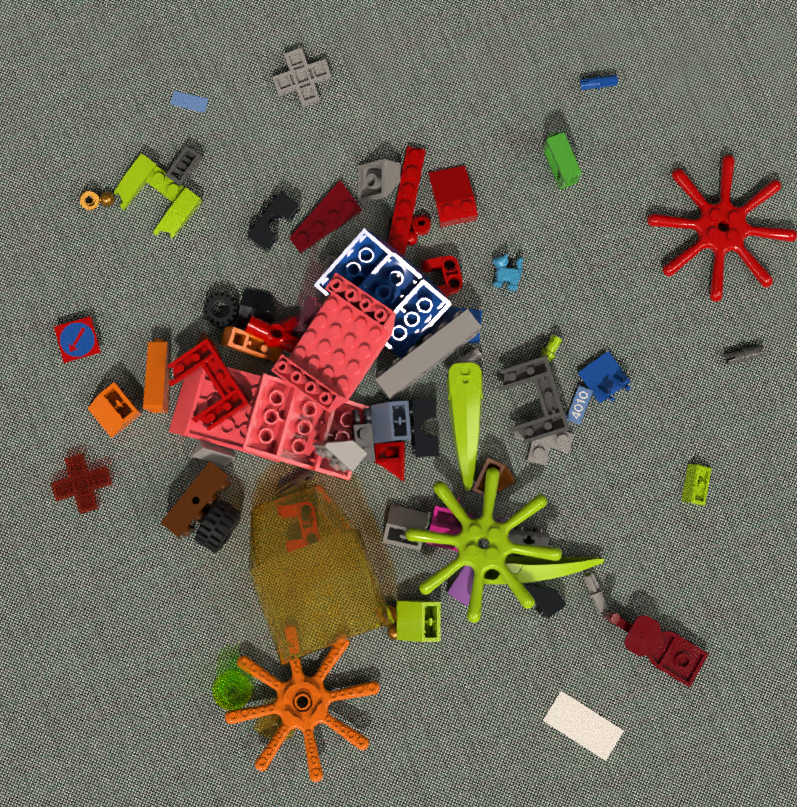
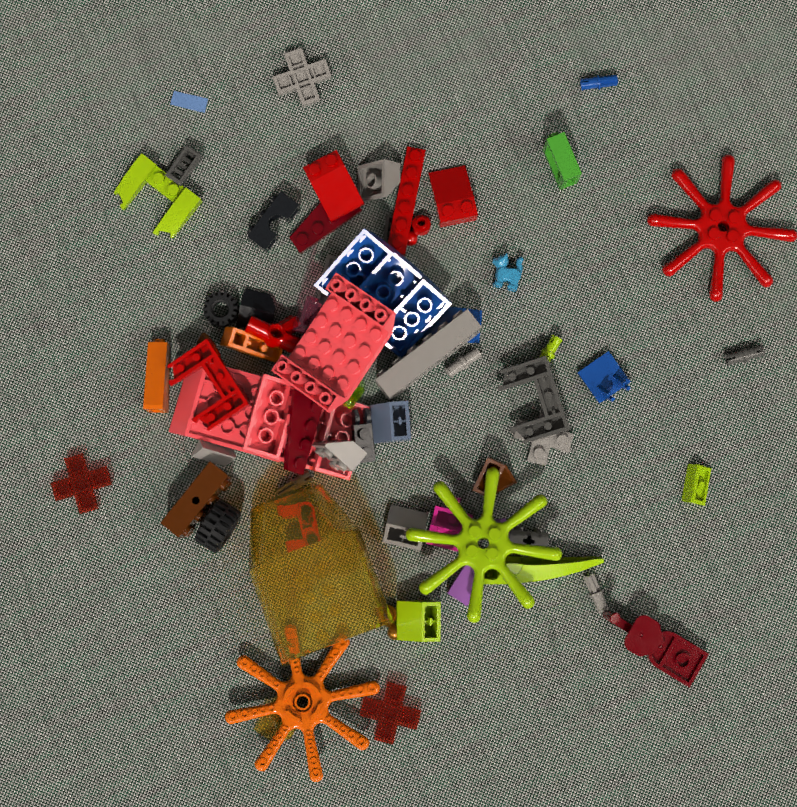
piece [54,316,101,363] -> none
pearl gold plate [79,190,115,210] -> none
orange slope [88,382,142,438] -> none
clear neon green brick [212,669,254,710] -> none
red slope [374,442,404,482] -> none
black arch [409,398,439,458] -> none
red piece [421,256,463,297] -> none
lime piece [446,363,483,491] -> none
black slope [524,585,567,619] -> none
white sticker [543,691,624,761] -> none
medium blue sticker [567,386,593,425] -> none
none -> dark red wing [284,389,323,475]
none -> red slope [303,150,365,222]
none -> clear neon green axle [343,385,365,409]
none -> clear red plate [360,681,421,745]

